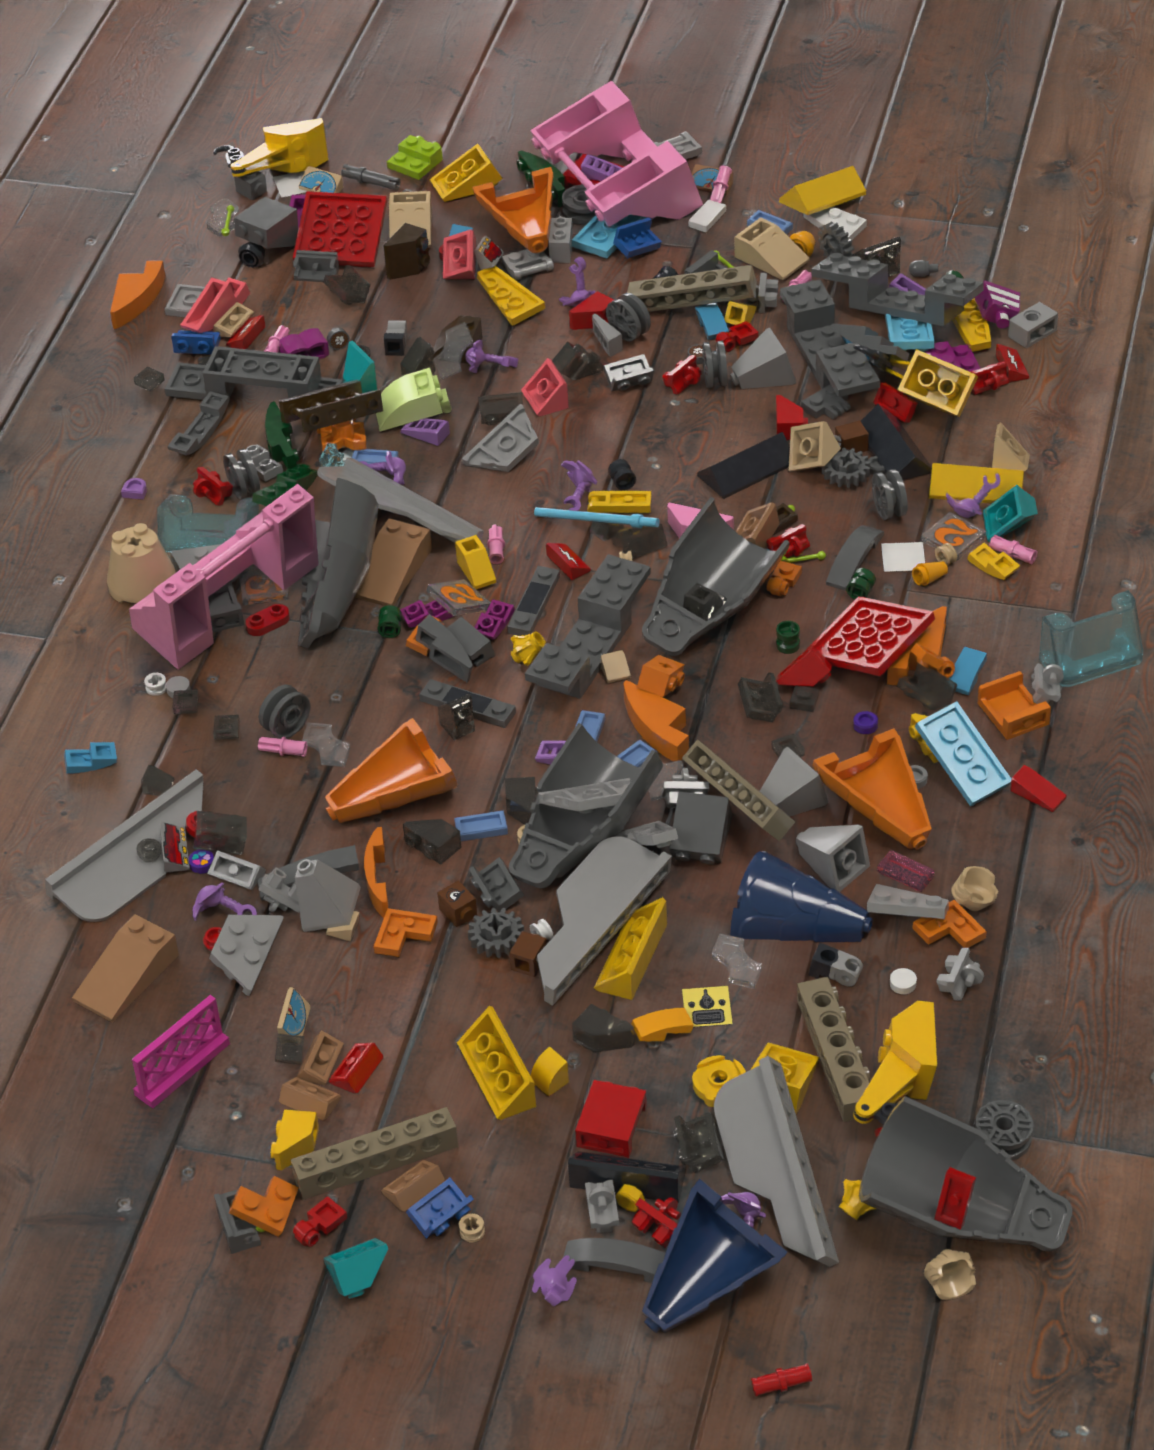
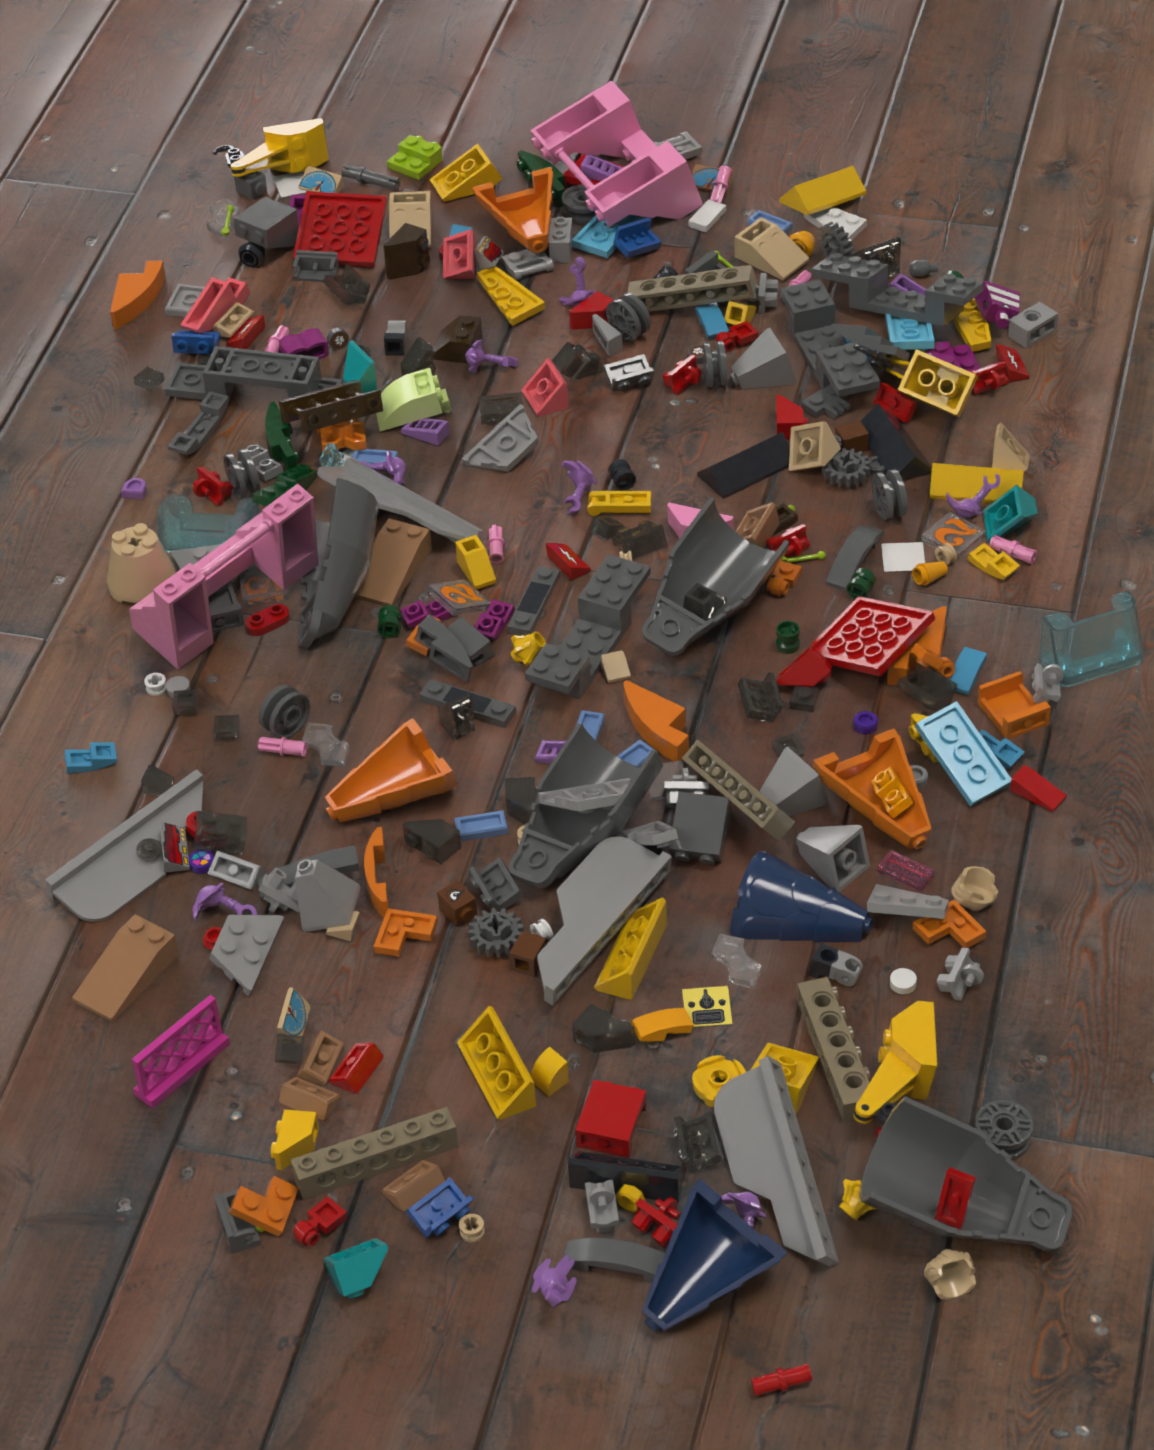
clear tile [433,322,474,380] -> none
medium azure bar [534,507,660,528] -> none
orange brick [637,655,685,697] -> none
none -> light orange slope [871,766,913,818]
none -> dark azure slope [980,729,1025,769]

